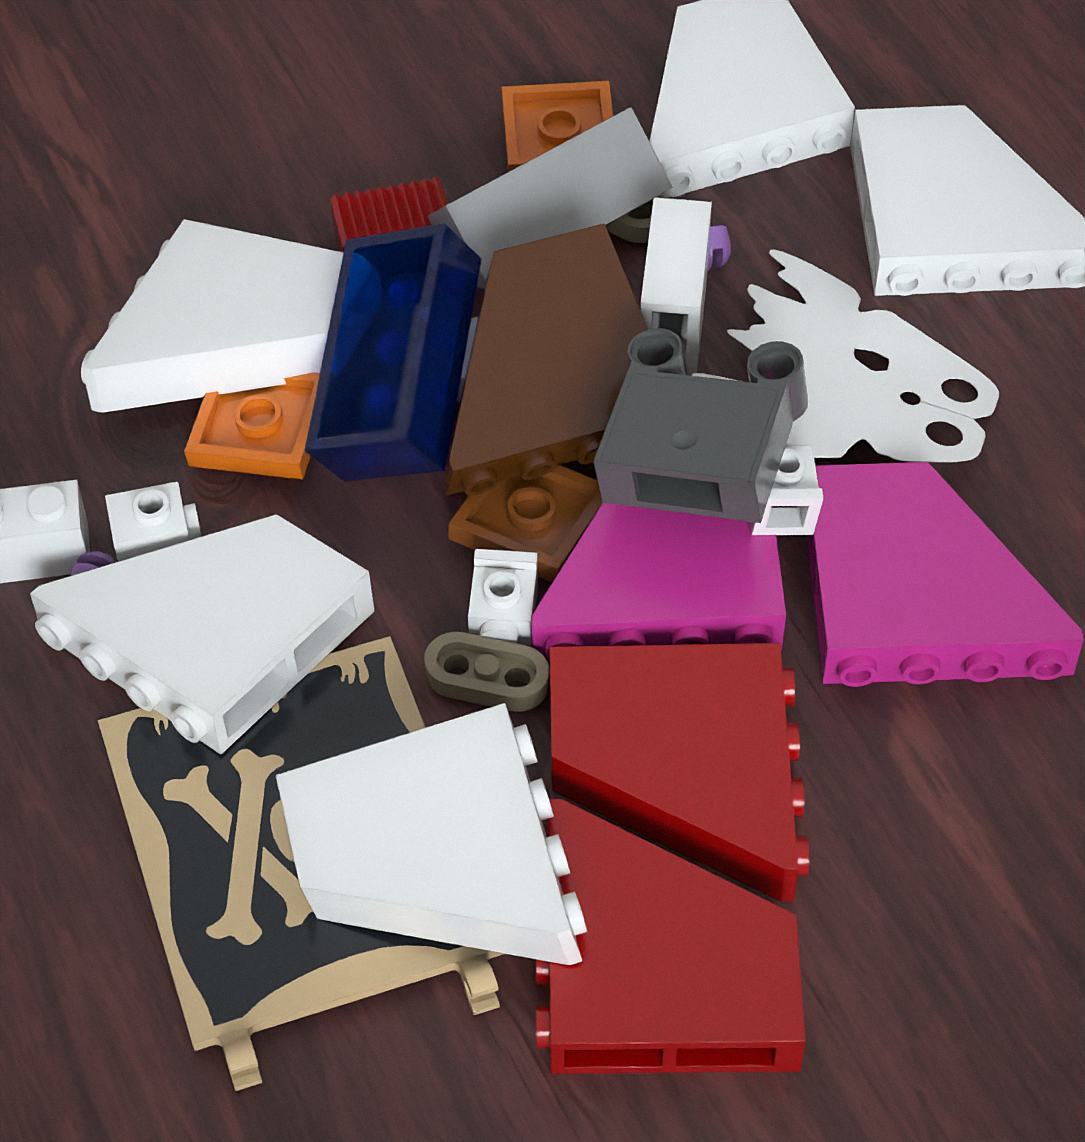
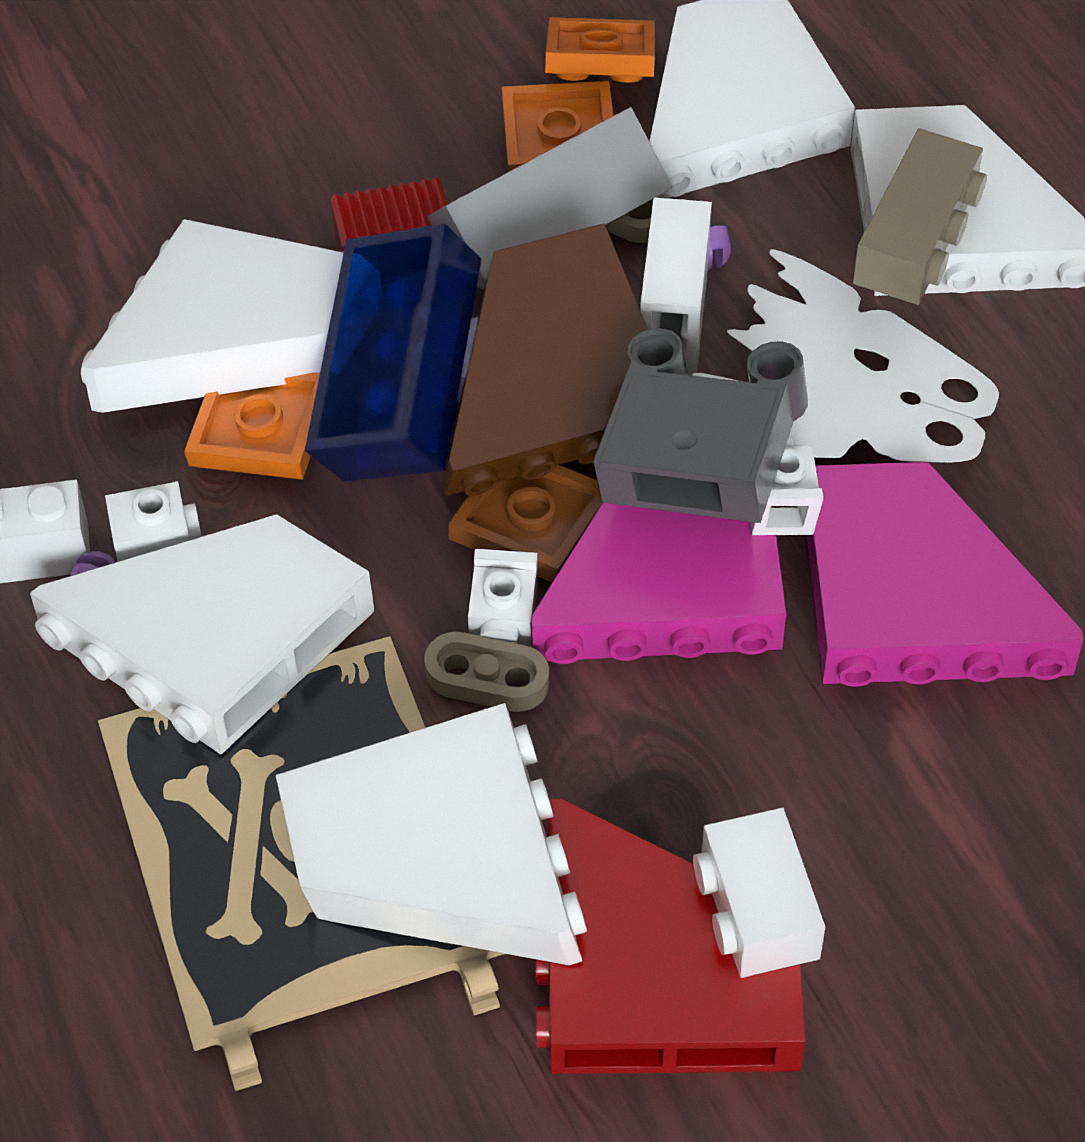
red slope [550,643,809,901] -> none
none -> orange plate [545,17,655,83]
none -> white brick [693,808,825,978]
none -> dark tan brick [853,128,987,305]

